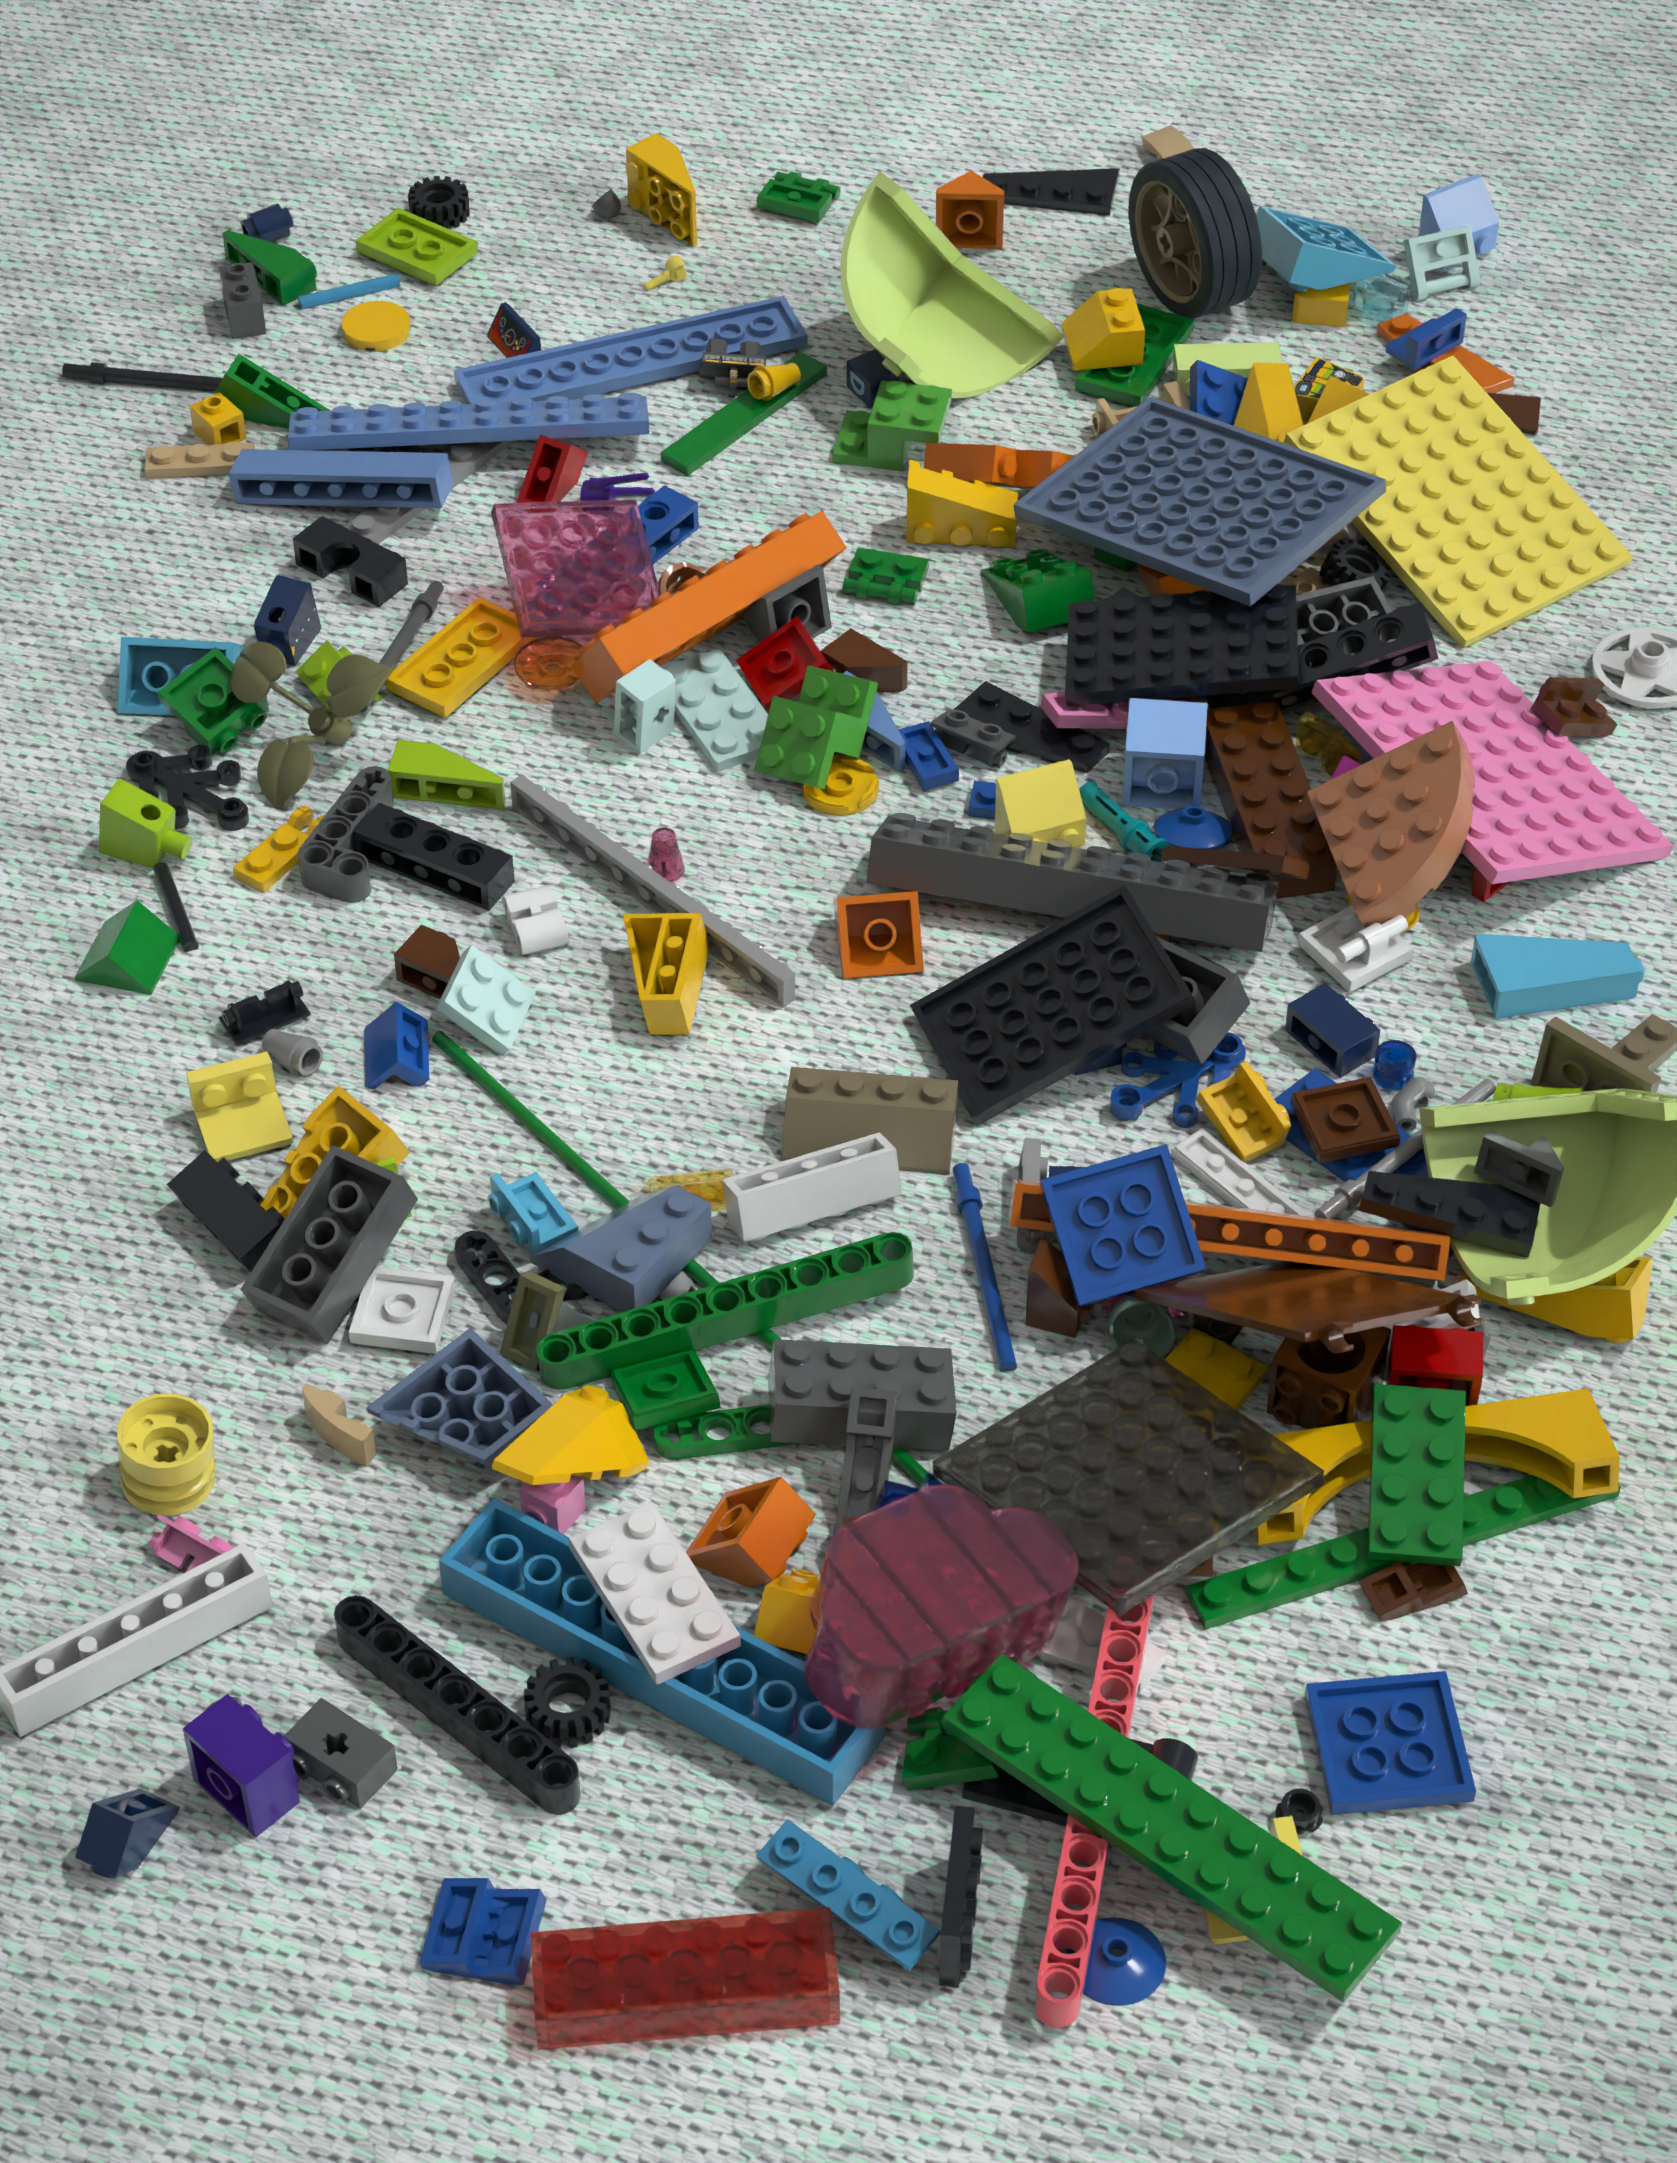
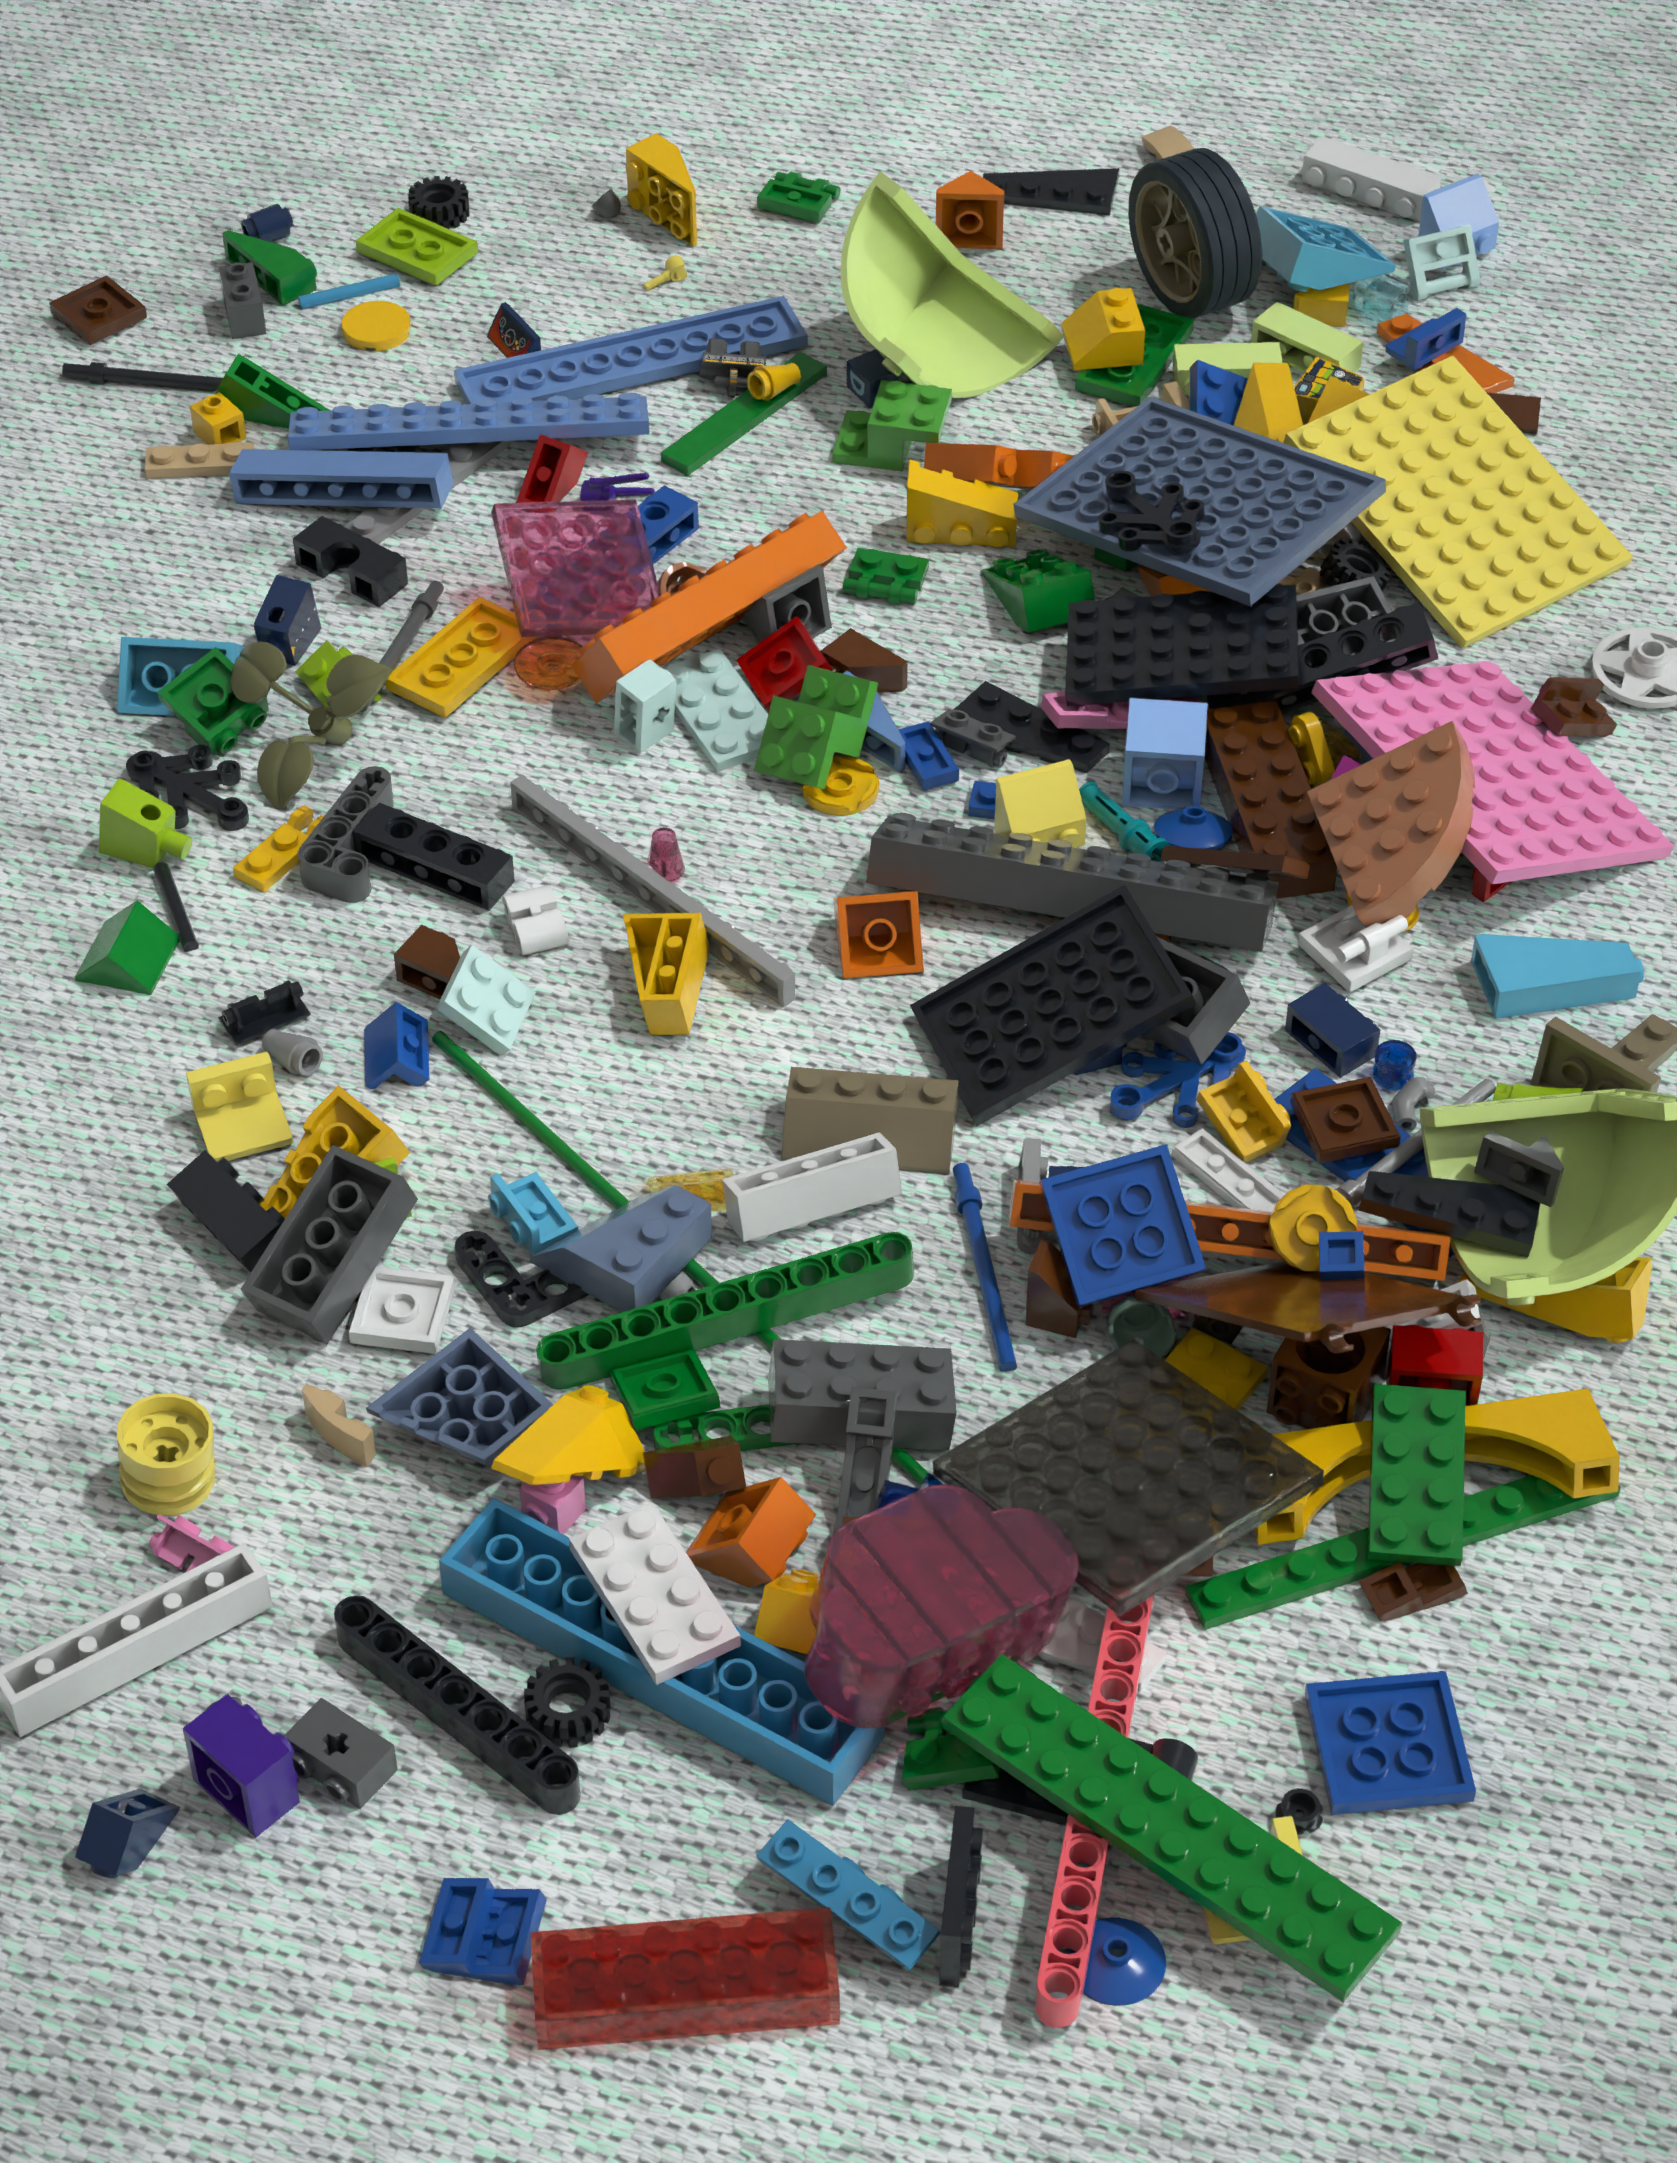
lime slope [387,740,506,810] -> none
olive piece [500,1271,598,1371] -> none
none -> reddish brown plate [49,275,147,345]
none -> reddish brown slope [643,1435,746,1498]
none -> black plant [1098,471,1205,554]
none -> yellowish green brick [1251,302,1363,373]
none -> yellow tile [1269,1184,1357,1271]
none -> yellow plate [1288,712,1335,788]
none -> white brick [1301,136,1442,222]
none -> blue plate [1319,1231,1365,1280]

